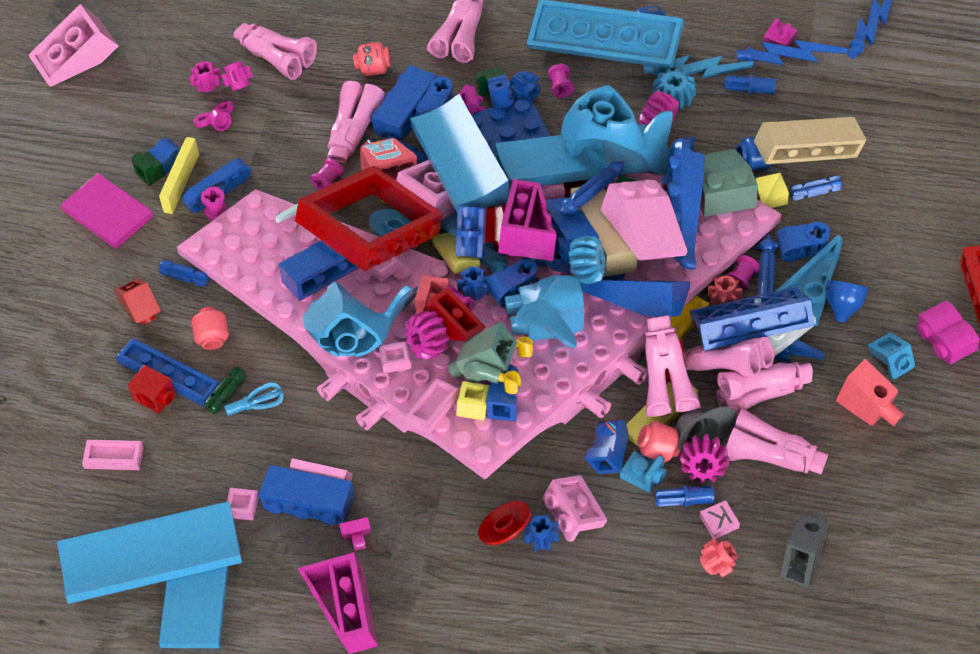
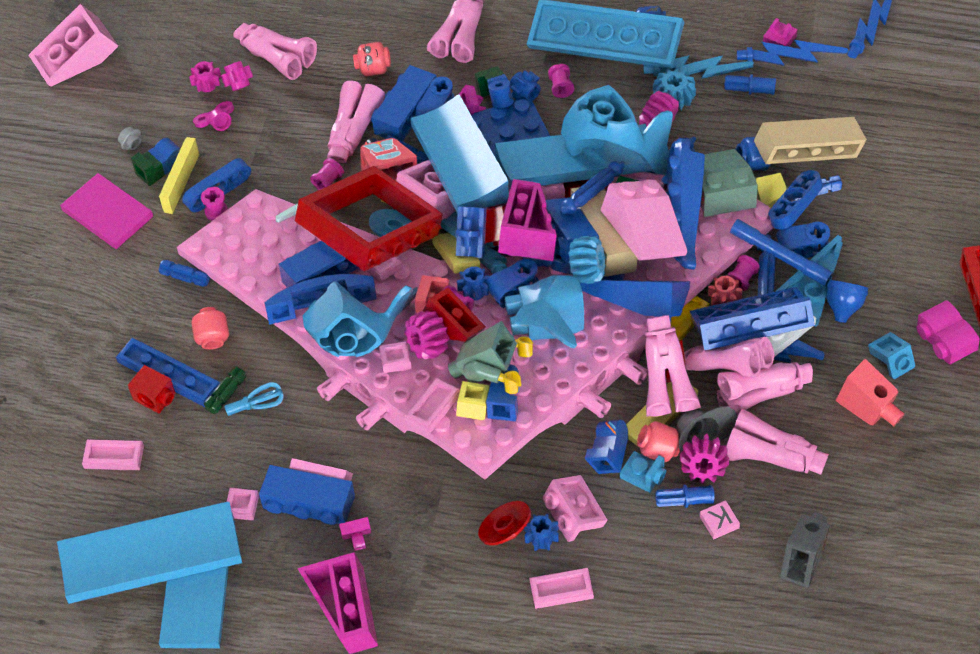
slope [113,278,161,325] -> none
coral gear [700,538,737,577] -> none
none -> light grey plate [118,127,142,150]
none -> blue slope [264,274,377,325]
none -> bright pink tile [529,568,594,609]
none -> blue piece [730,219,833,286]
none -> blue beam [768,170,823,230]

